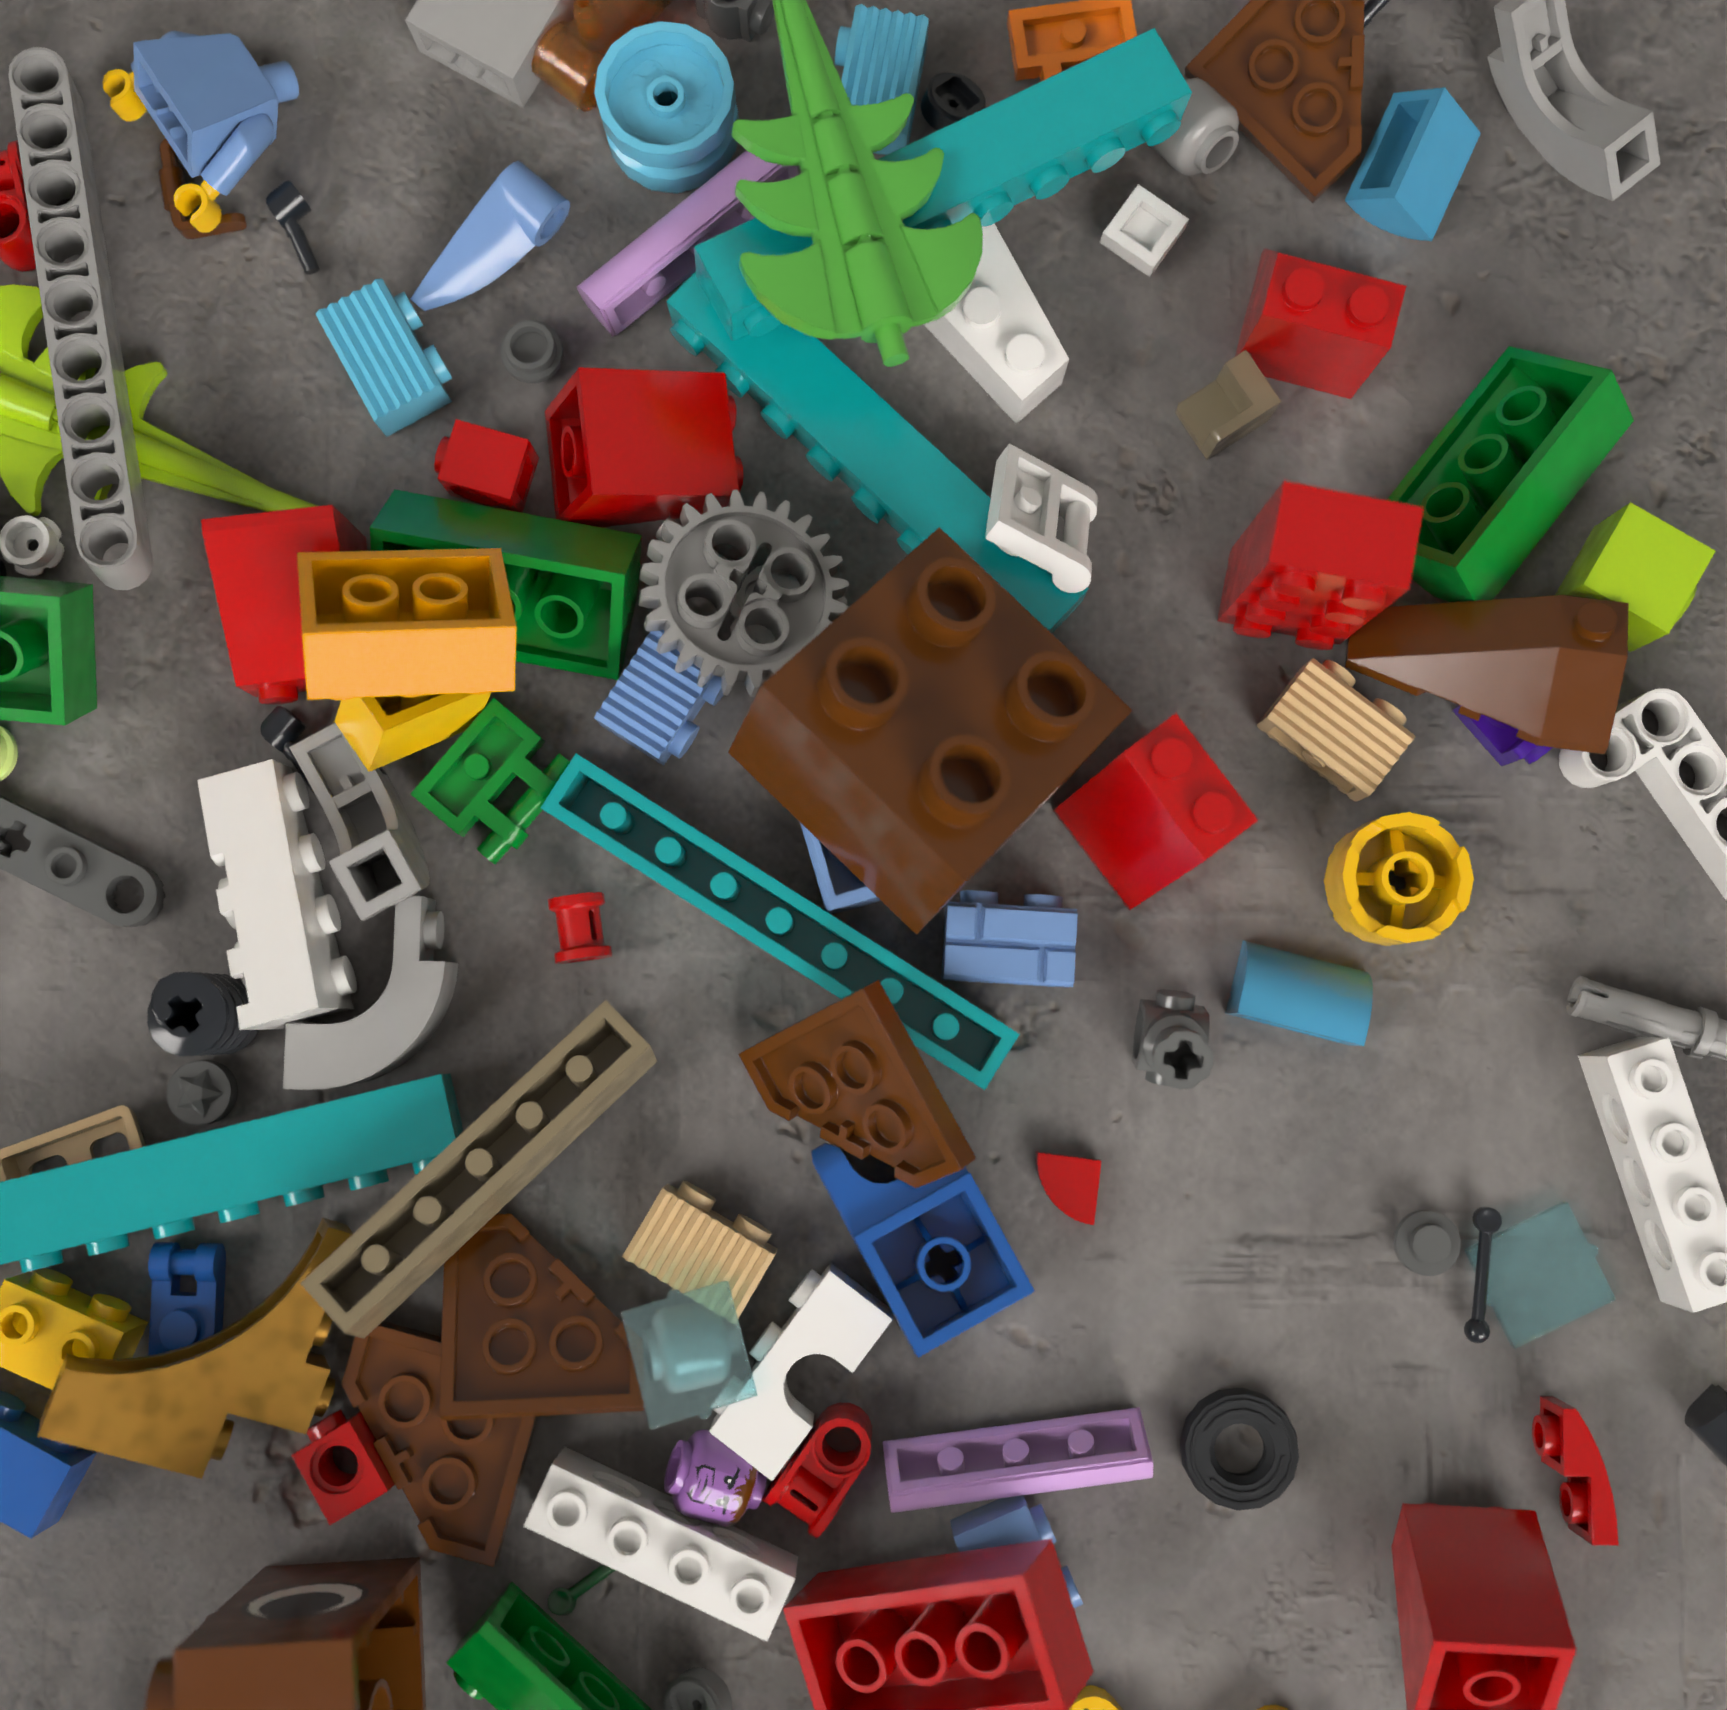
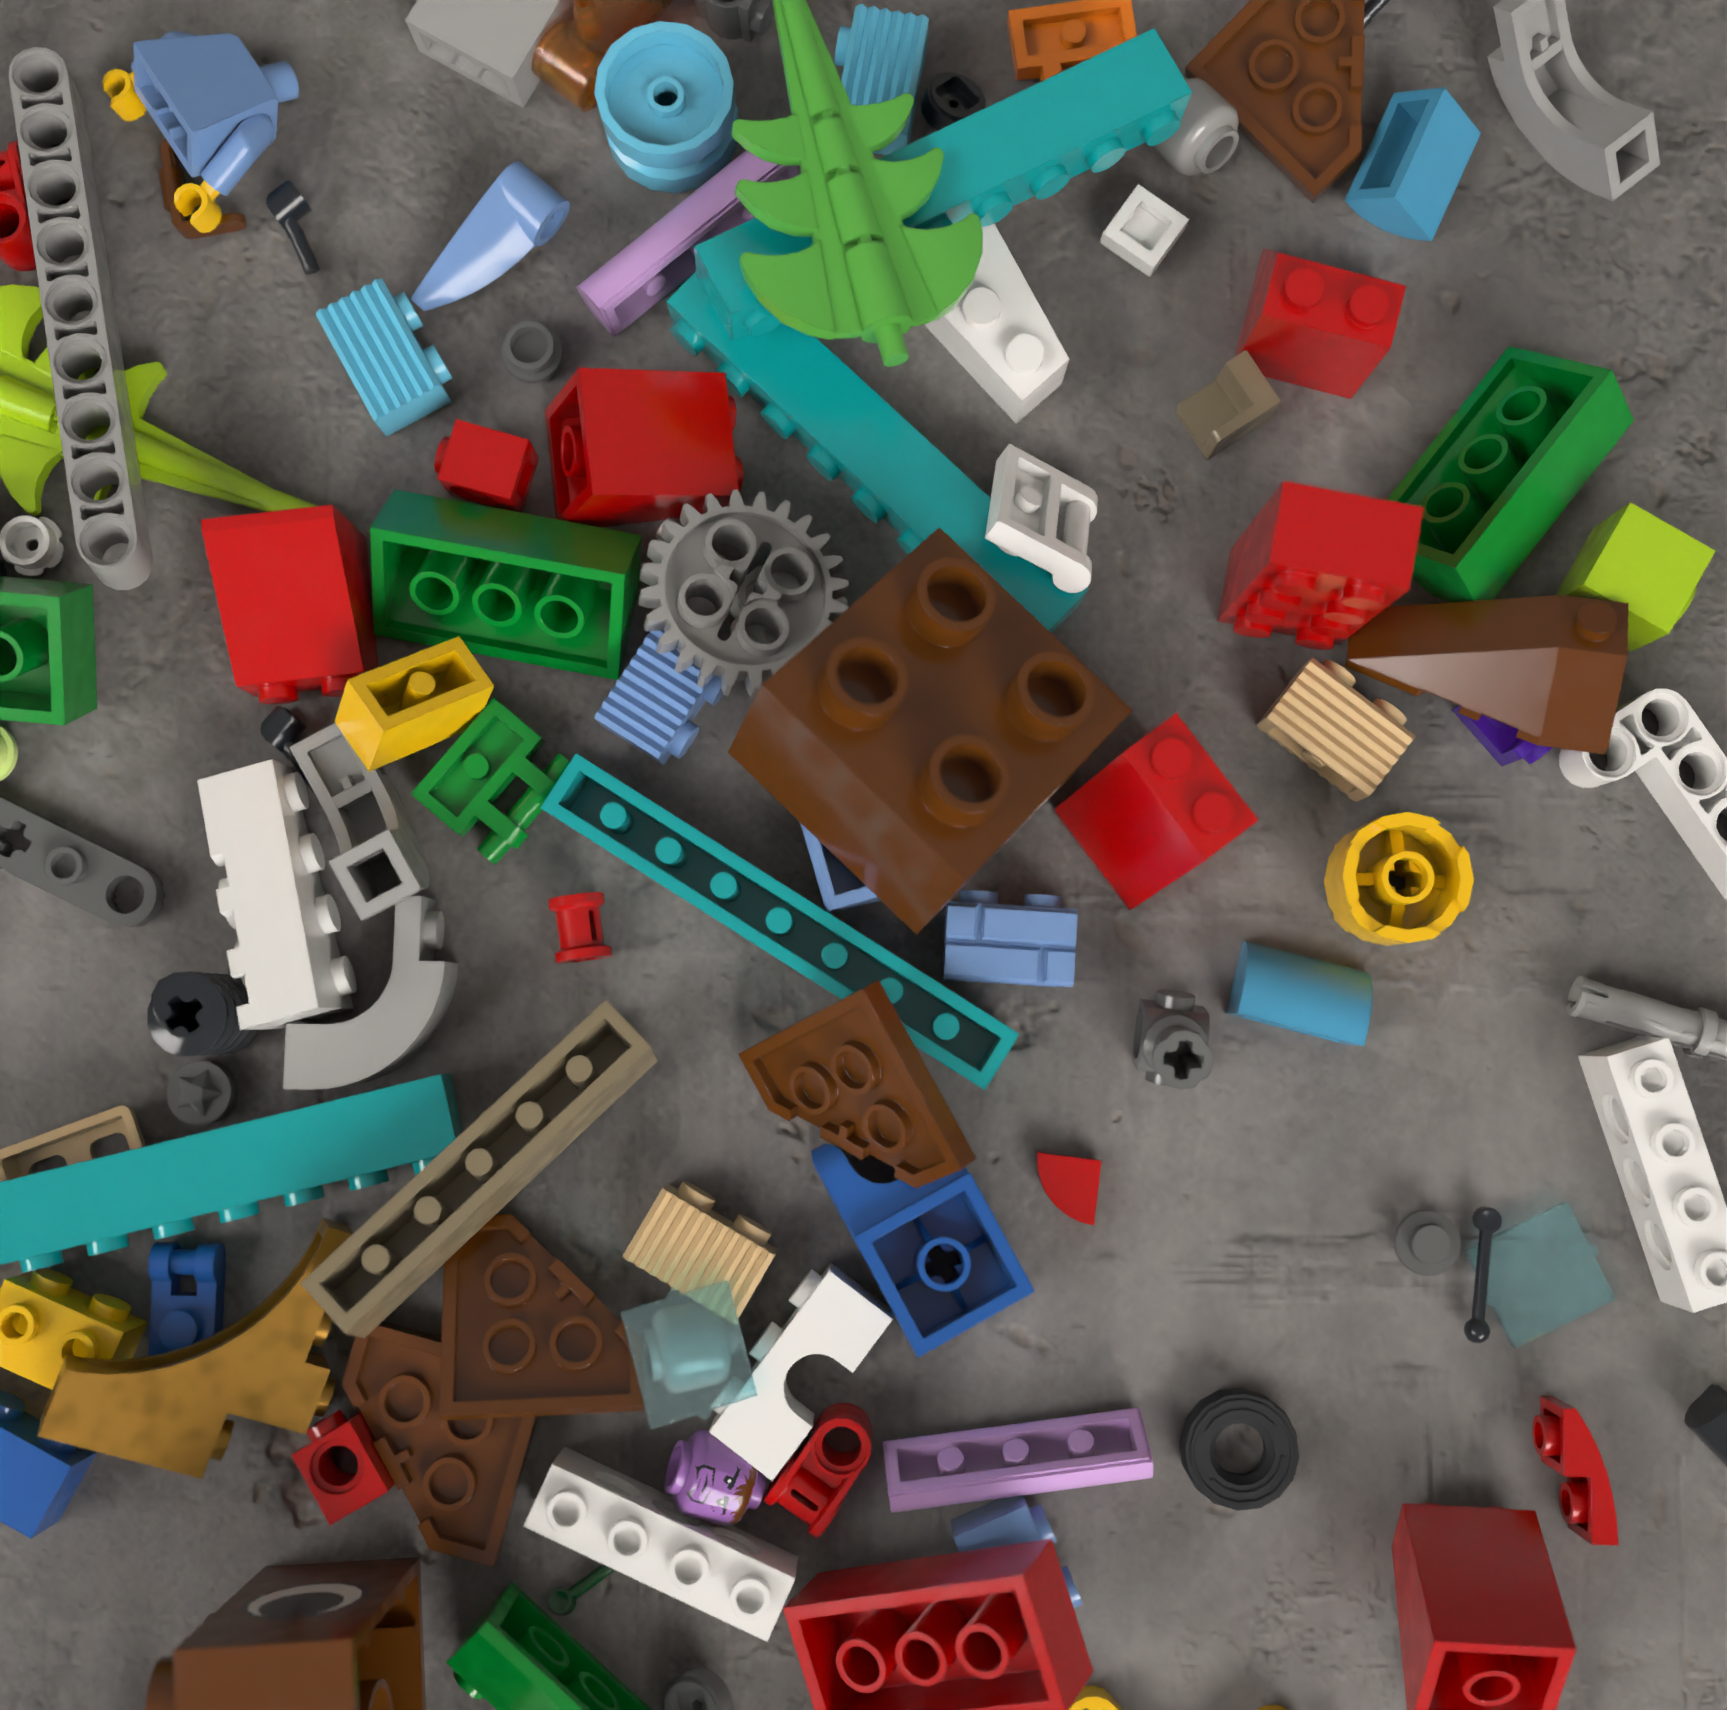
light orange brick [297,548,516,700] -> none

